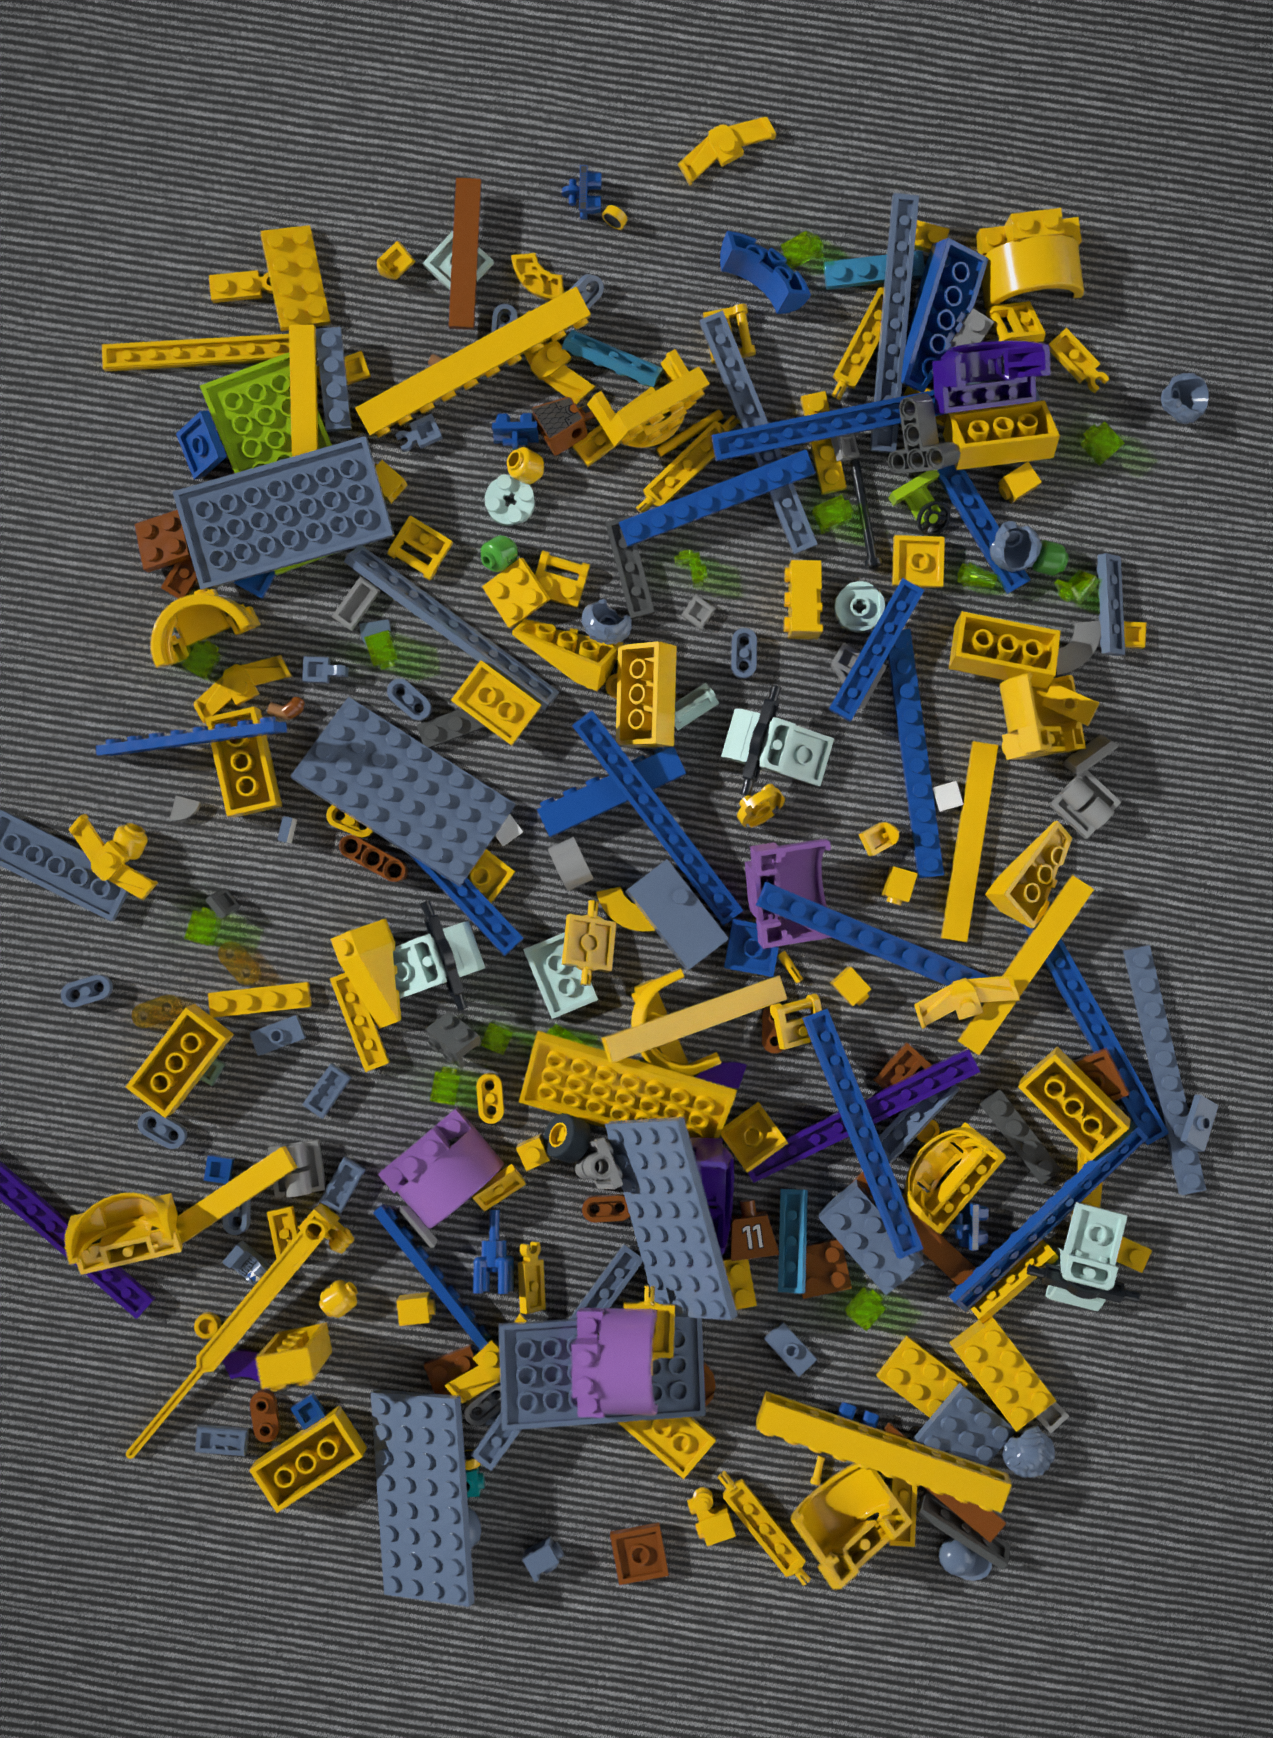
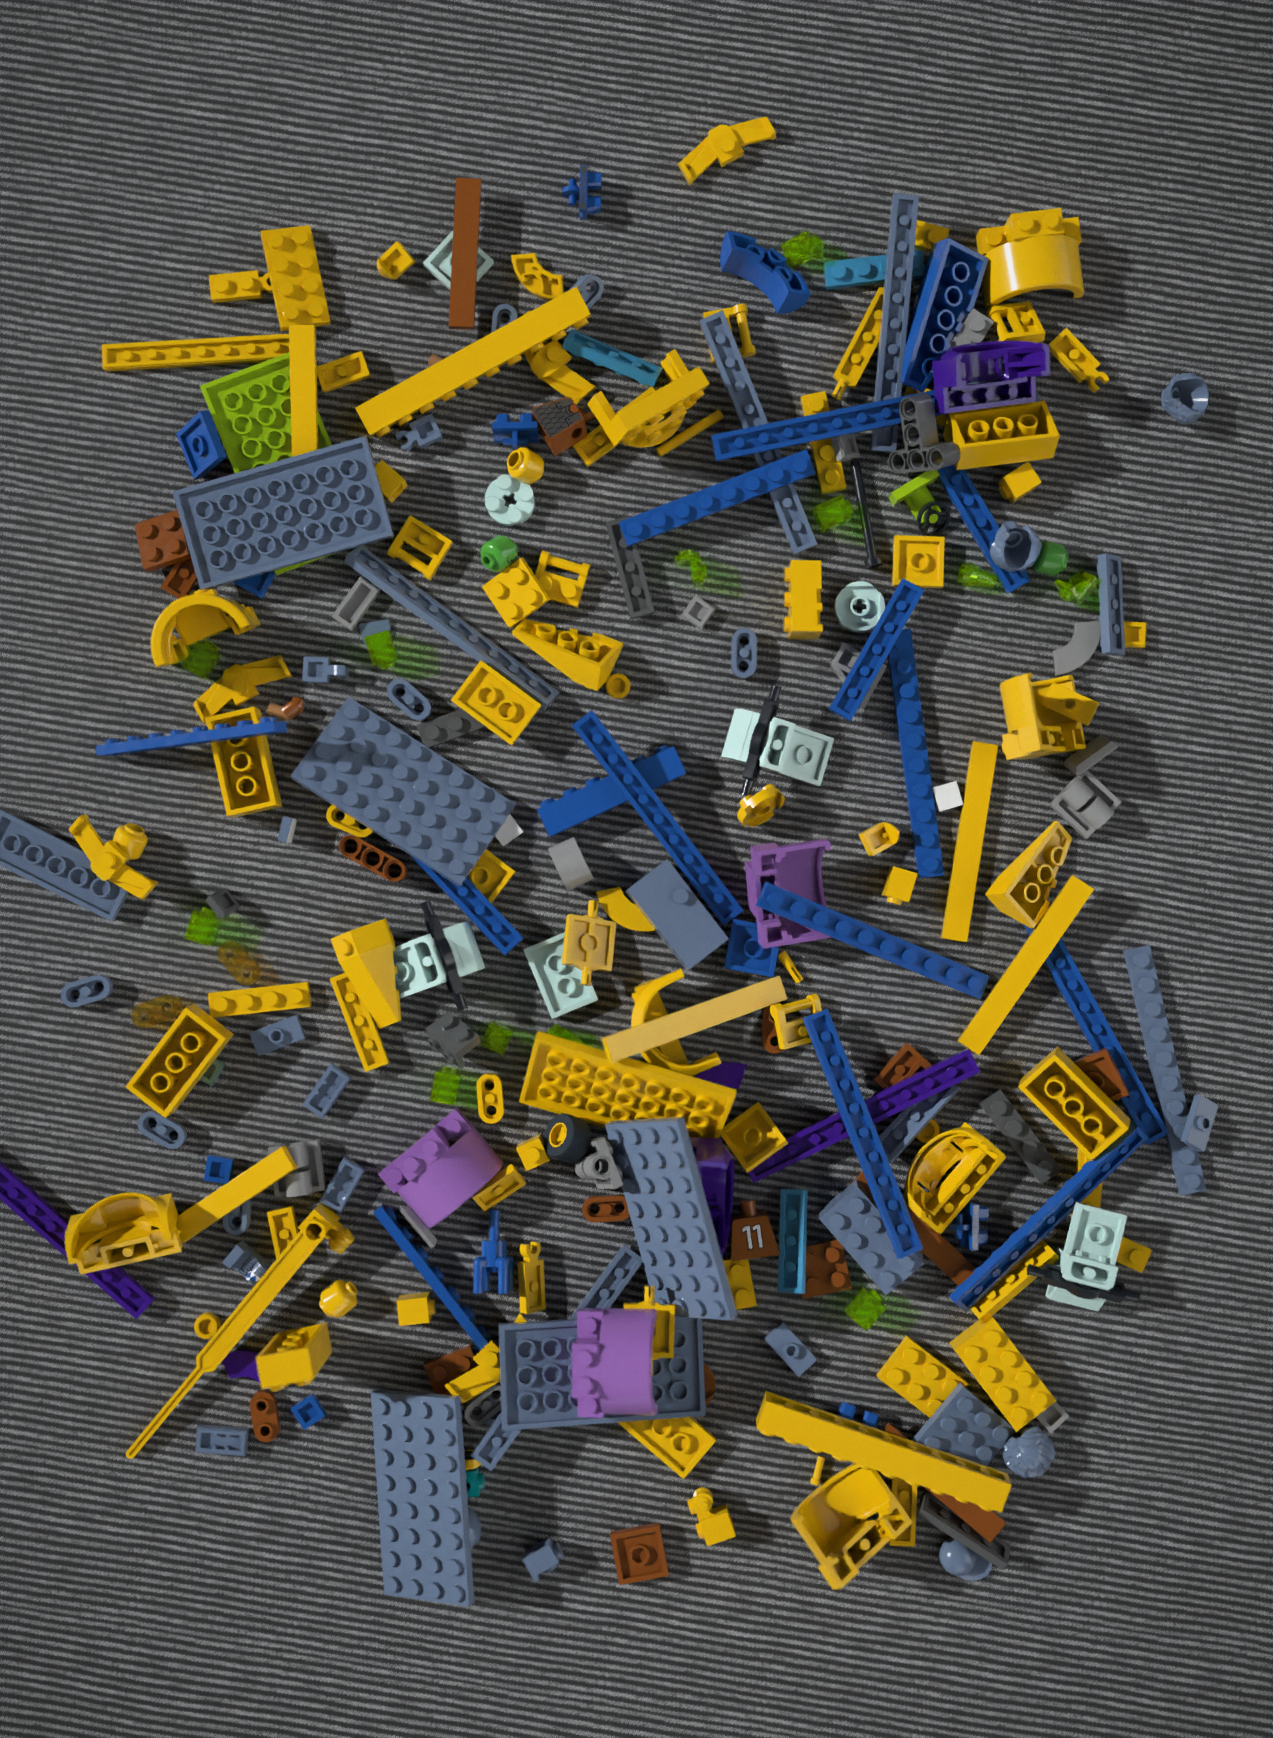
light grey tile [169,796,202,821] -> none
yellow brick [249,1405,367,1513] -> none
sand blue plate [316,327,352,432] -> none
sand blue hair [581,599,632,645] -> none
yellow tile [602,205,628,230] -> none
yellow brick [616,641,677,748] -> none
yellow plate [636,415,740,514] -> none
light aqua hinge [674,683,719,730] -> none
yellow plate [717,1471,811,1586] -> none
yellow brick [830,966,871,1006] -> none
yellow plate [914,976,1020,1029] -> none
yellow brick [949,611,1061,689] -> none
clear neon green brick [1080,421,1125,466] -> none

